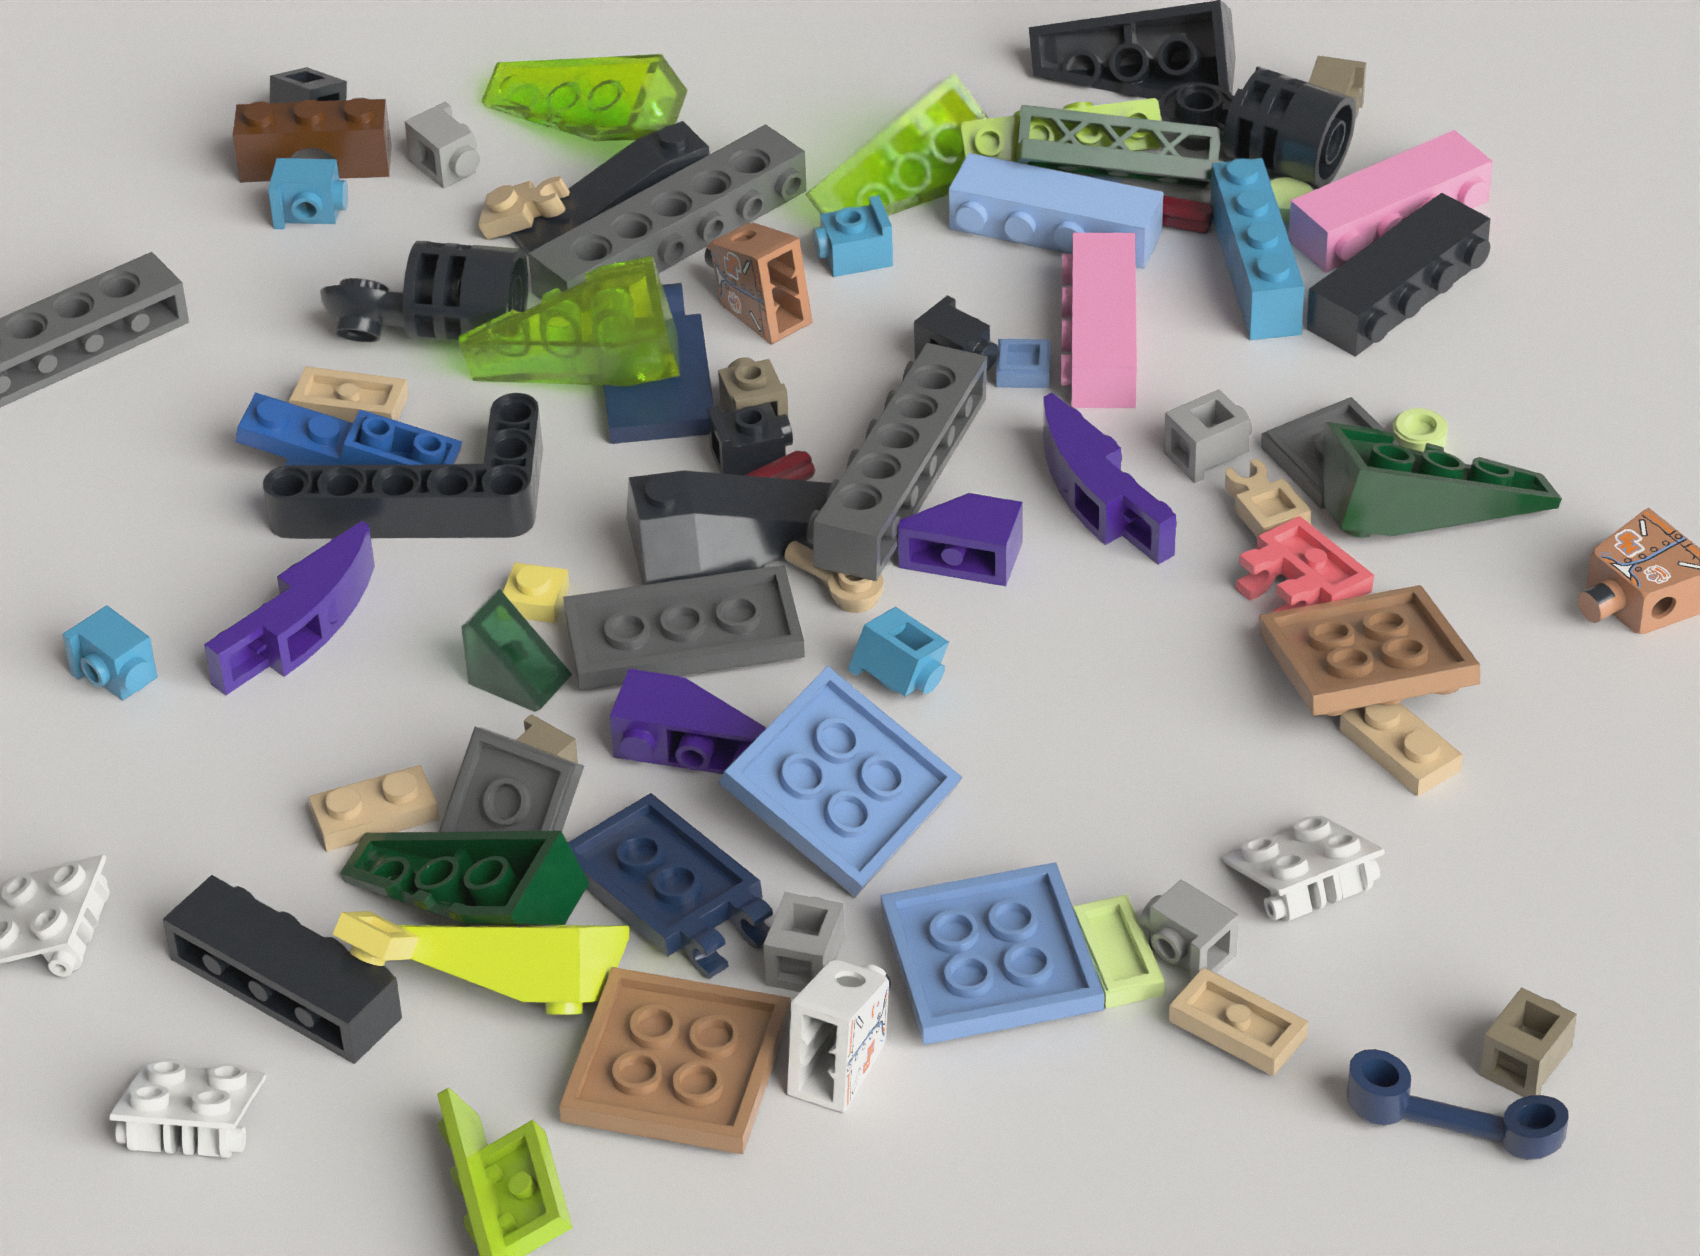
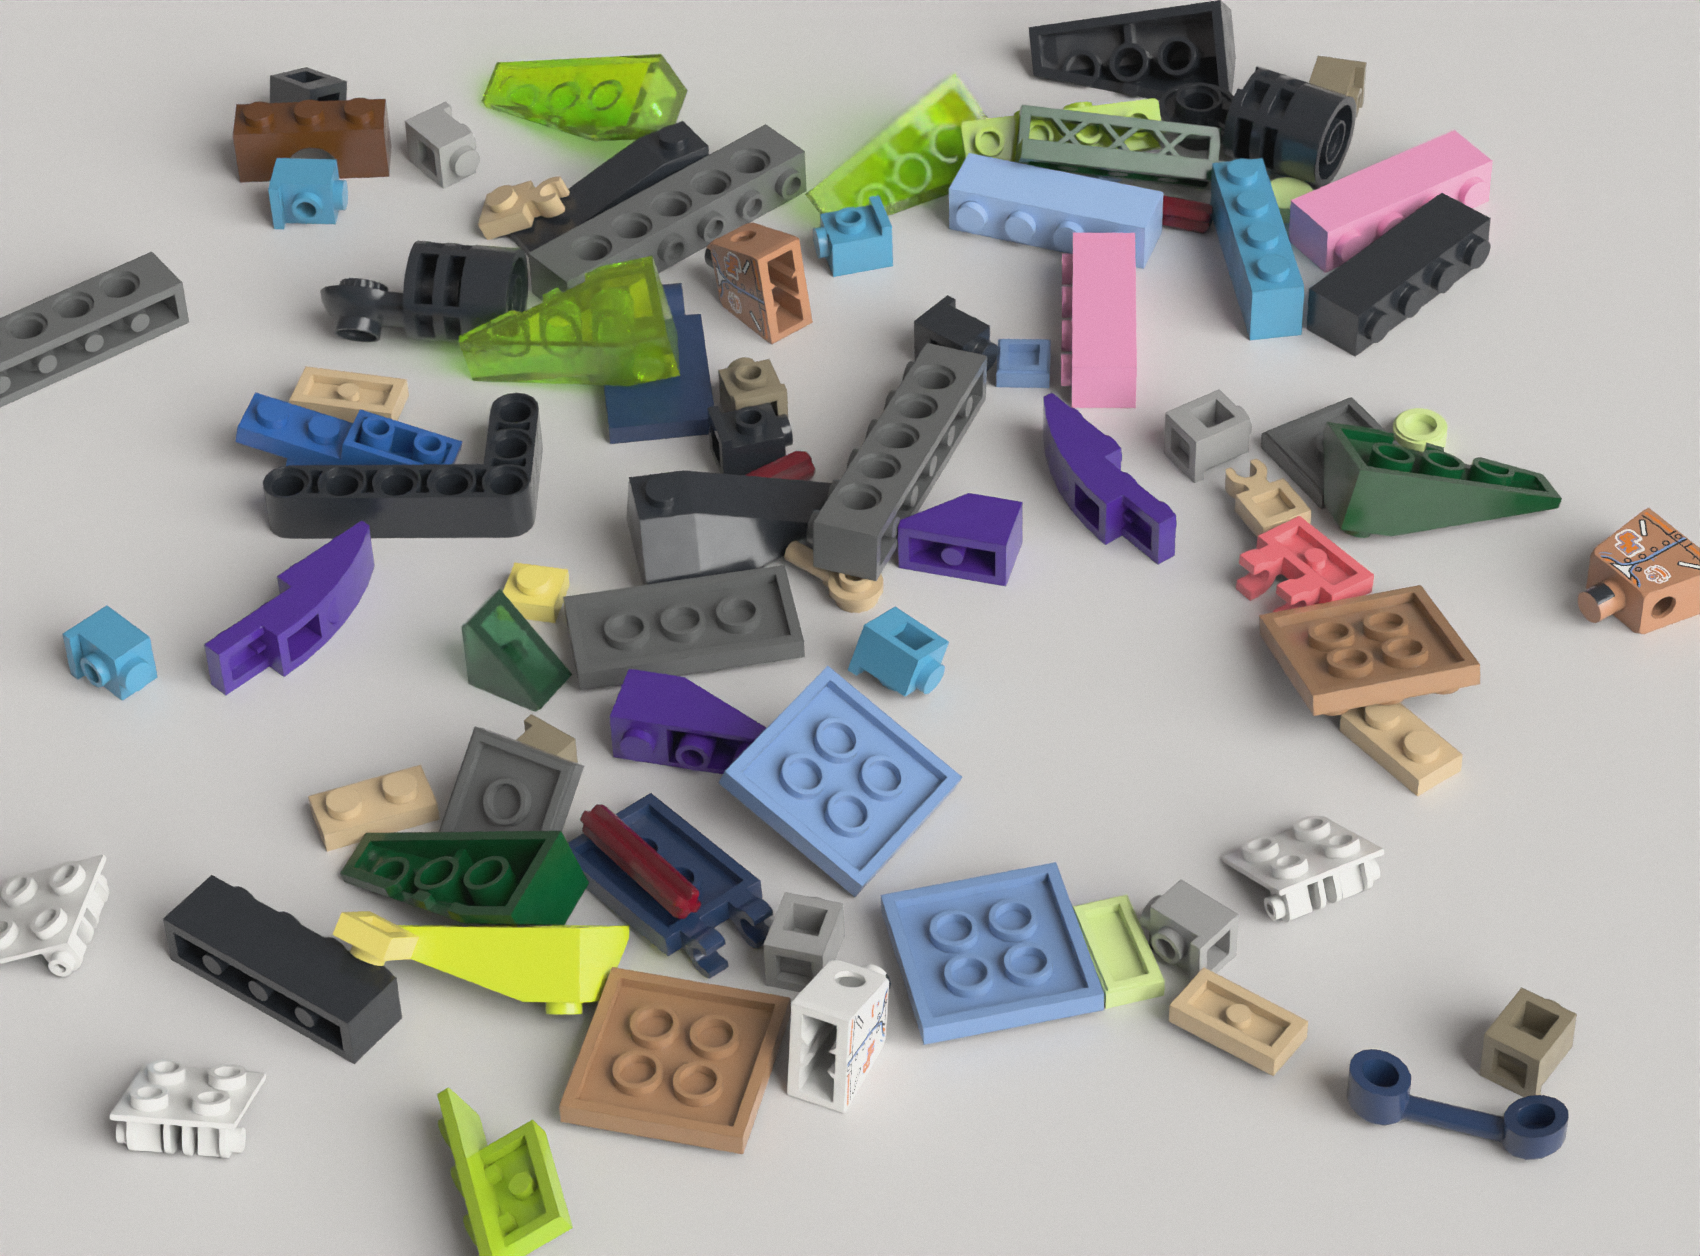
none -> dark red axle [580,804,701,919]

